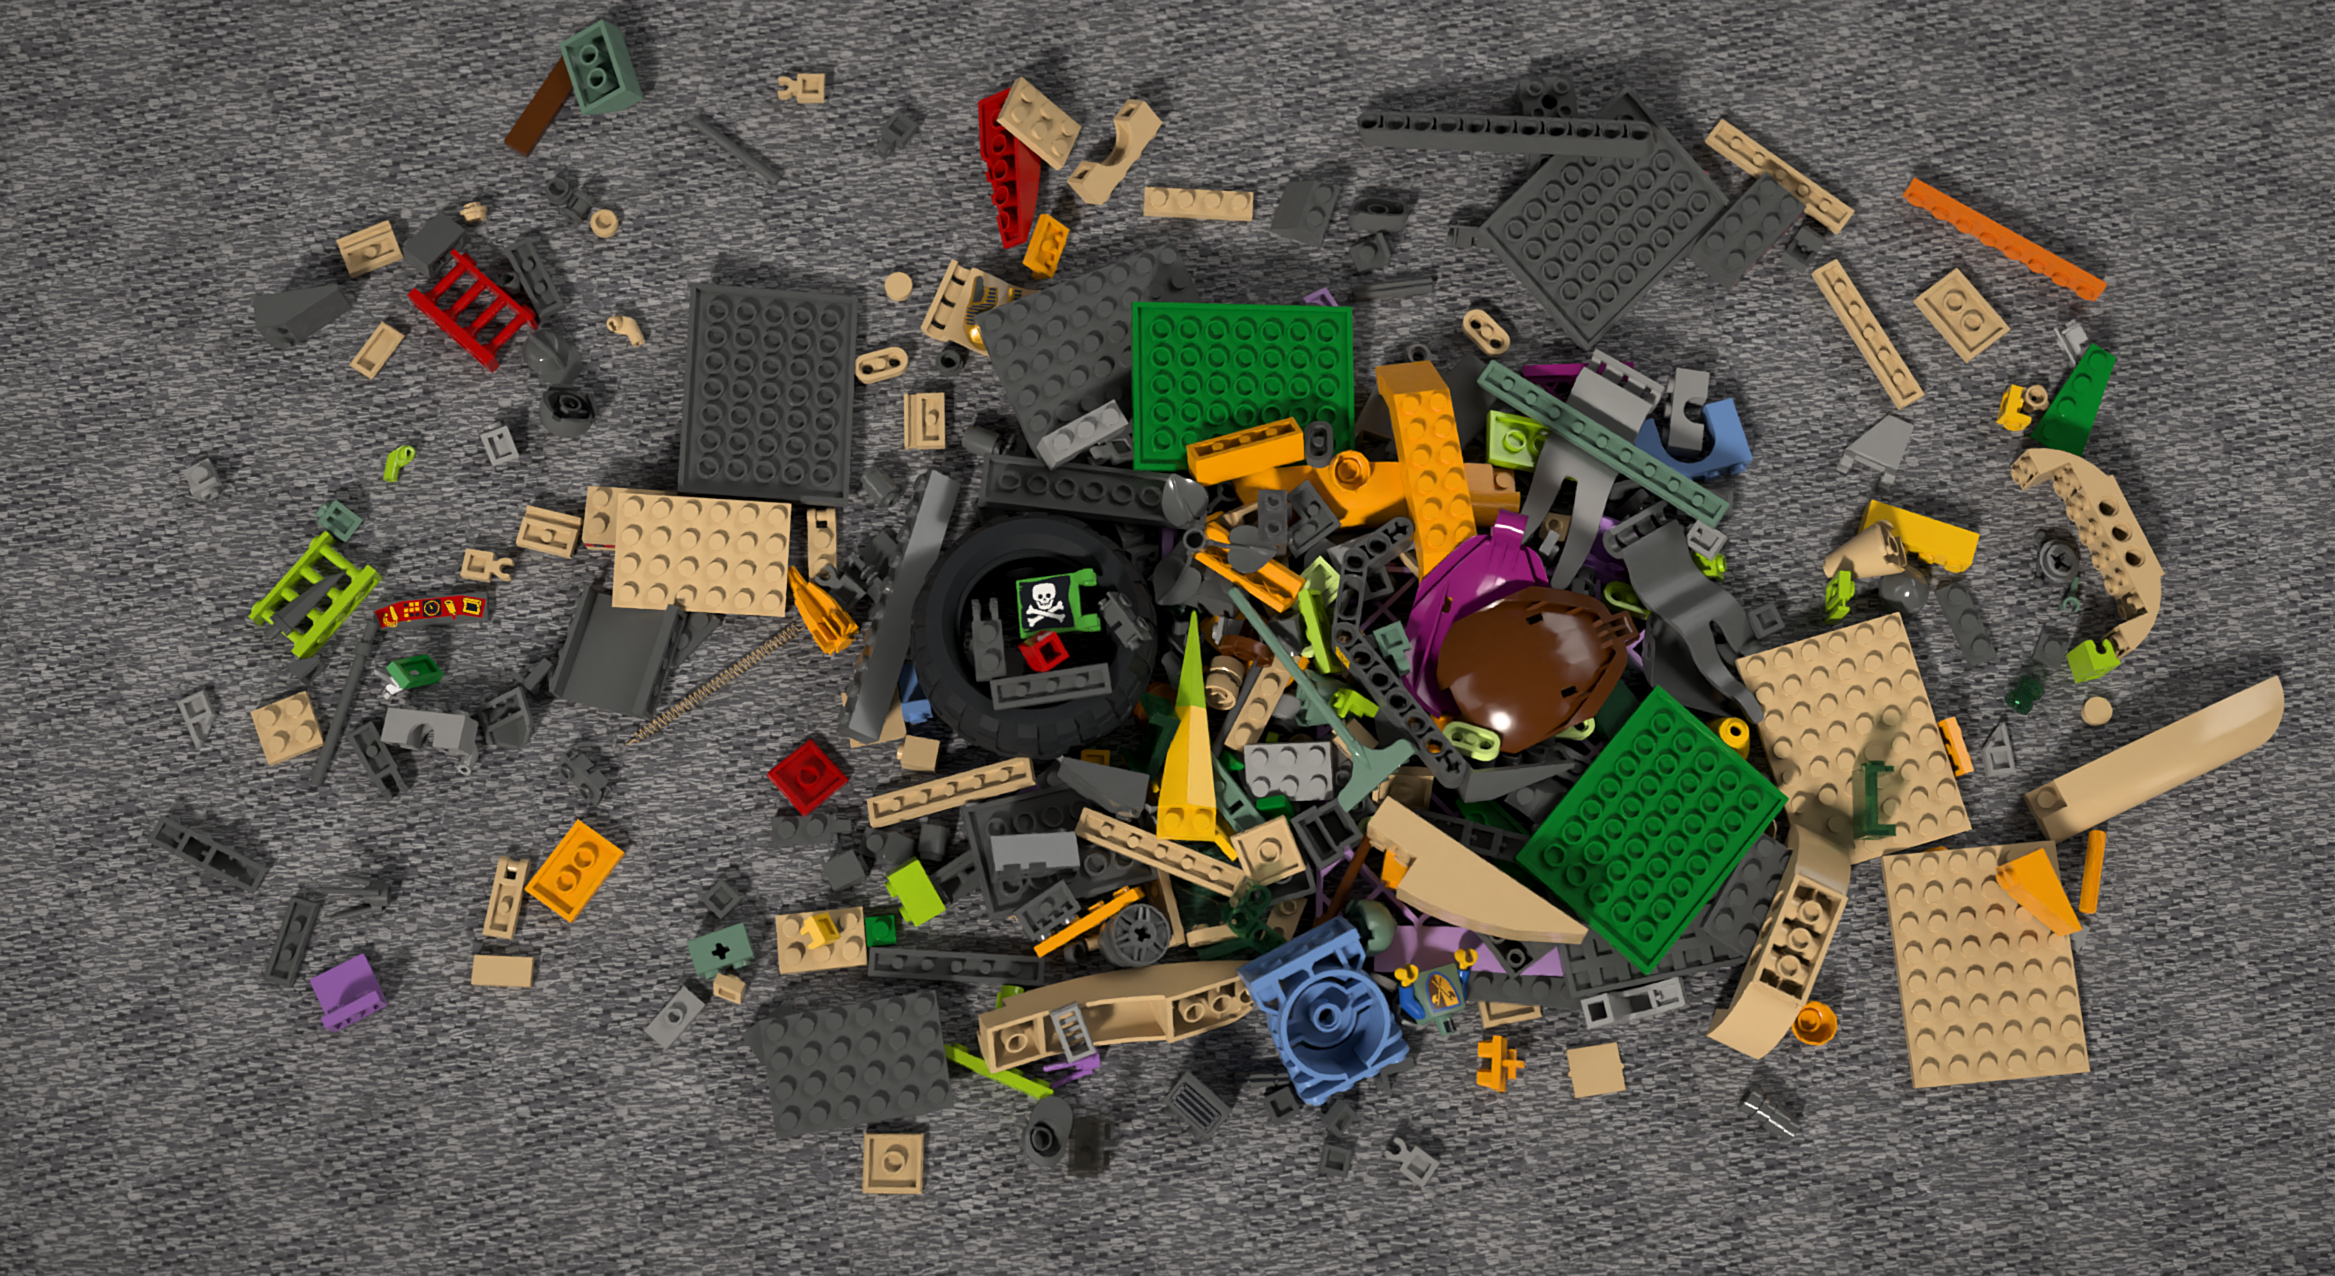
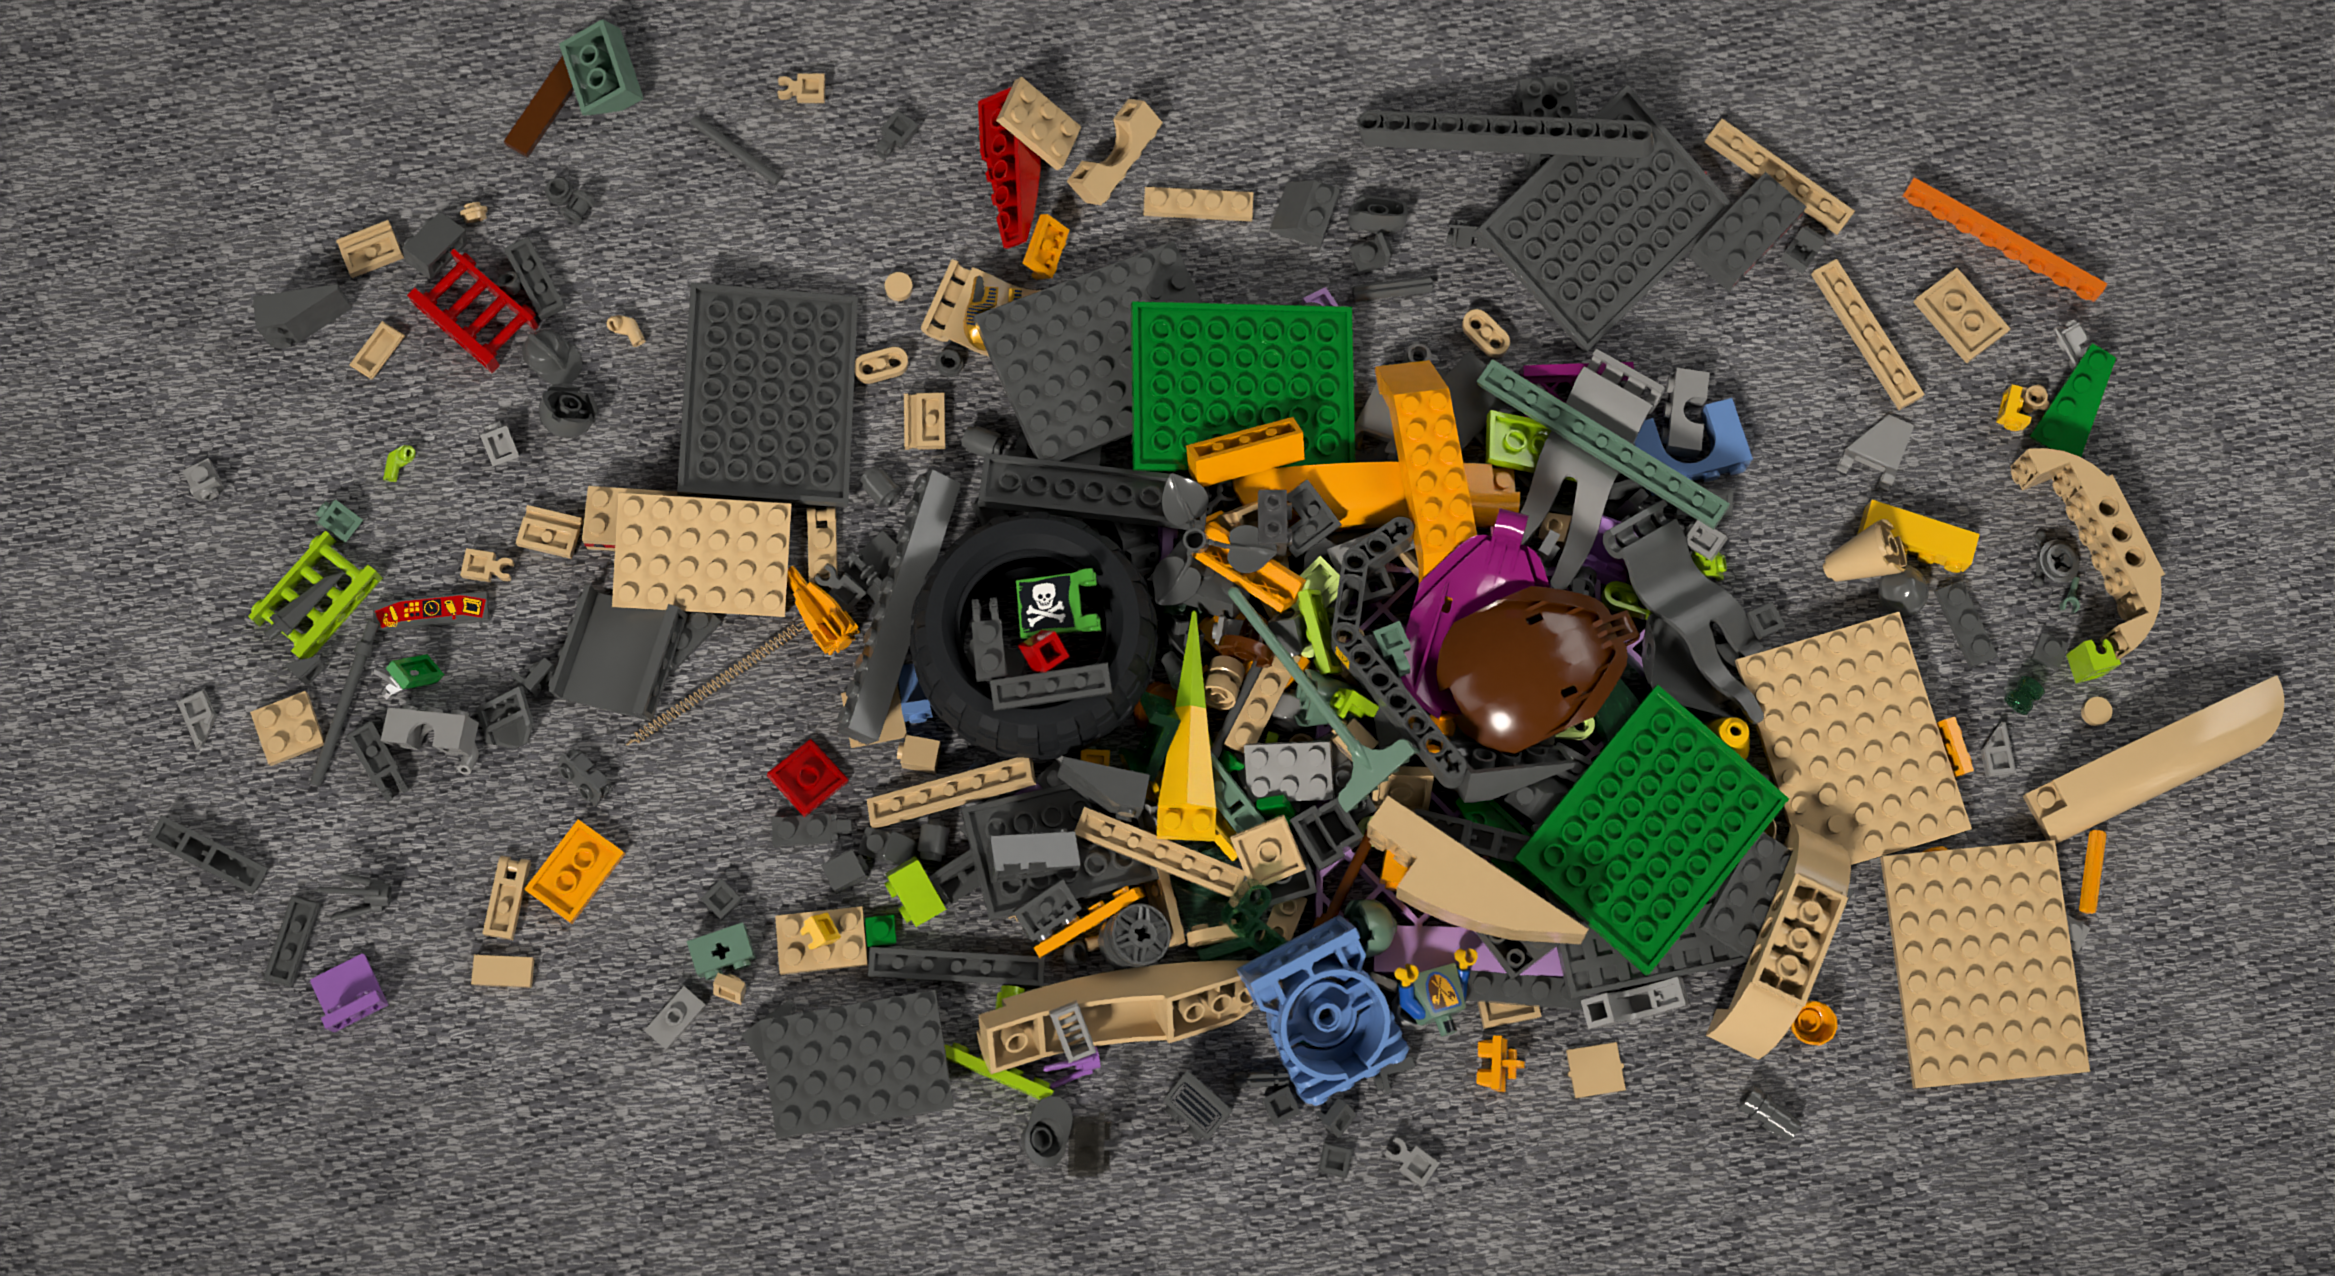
tan tile [590,209,619,238] -> none
tan tile [862,1133,924,1194] -> none
light grey arch [1037,400,1129,471] -> none
light grey plate [1086,434,1133,466] -> none
dark grey hinge [1097,592,1152,651] -> none
dark grey plate [1304,421,1334,468] -> none
light orange hair [1328,450,1371,493] -> none
yellowish green plate [1443,722,1500,761] -> none
lime plate [1824,570,1855,625] -> none
clear green panel [1852,760,1896,840] -> none
light orange slope [1995,848,2082,937] -> none

